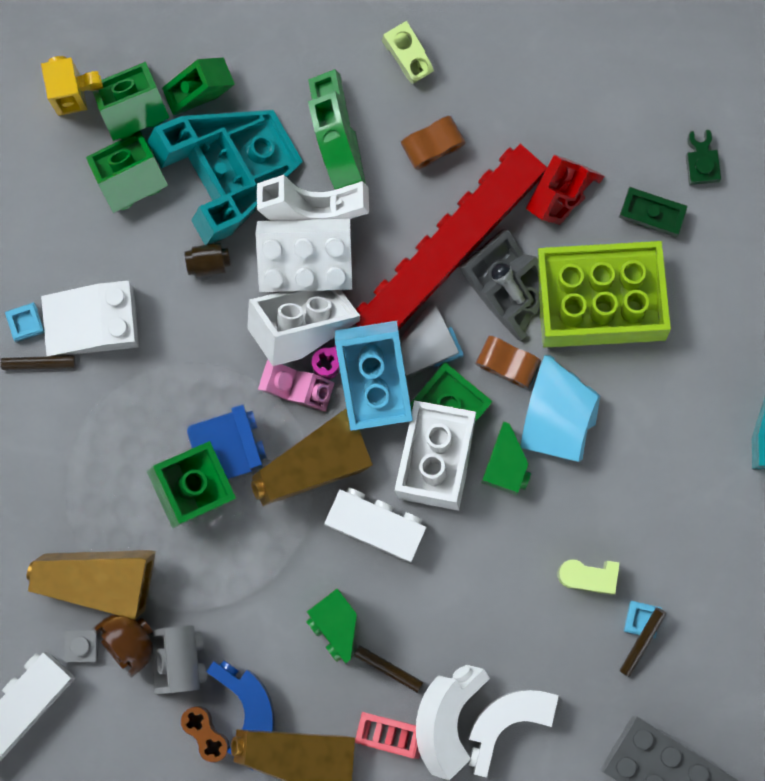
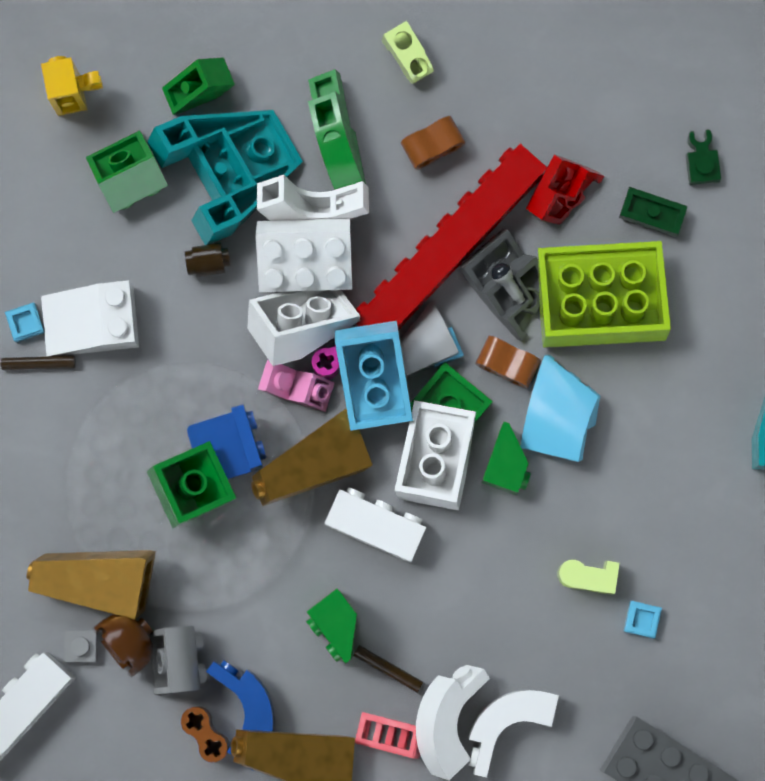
green slope [92,62,170,141] -> none
dark brown piece [619,607,667,677] -> none

